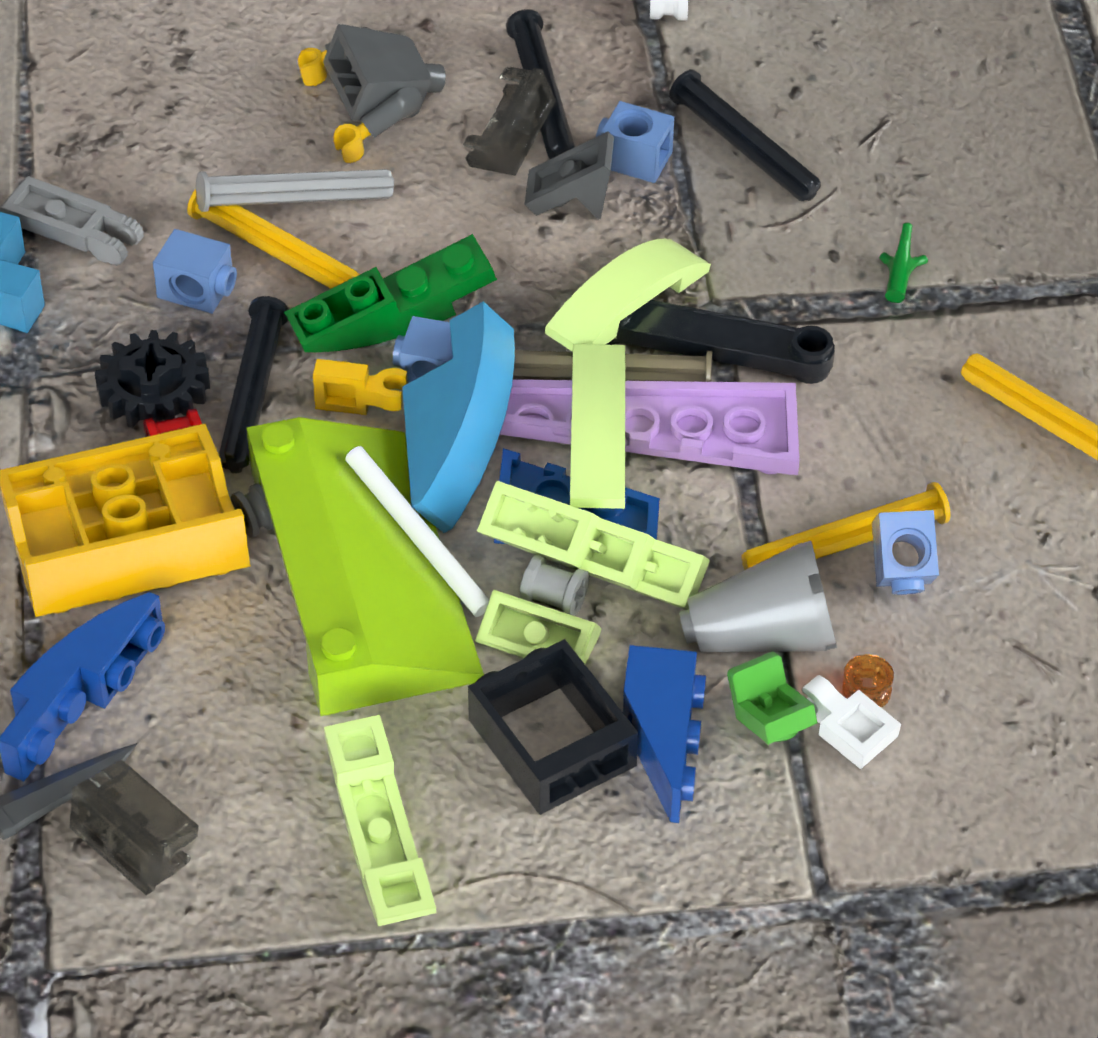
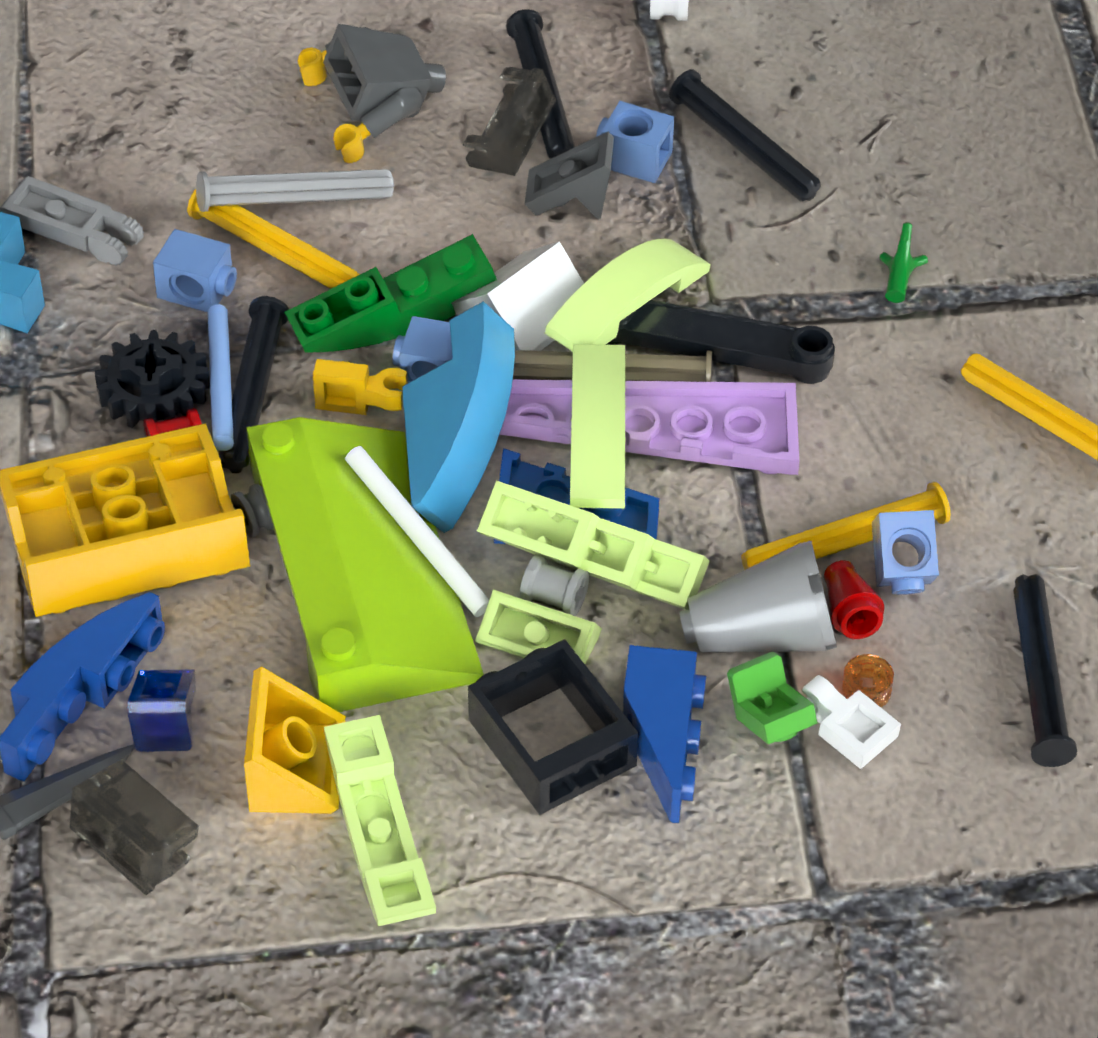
none -> clear blue slope [127,669,196,752]
none -> light blue bar [208,304,234,451]
none -> yellow slope [244,666,346,814]
none -> white slope [452,242,584,351]
none -> red cone [823,560,885,639]
none -> black axle [1013,574,1077,767]

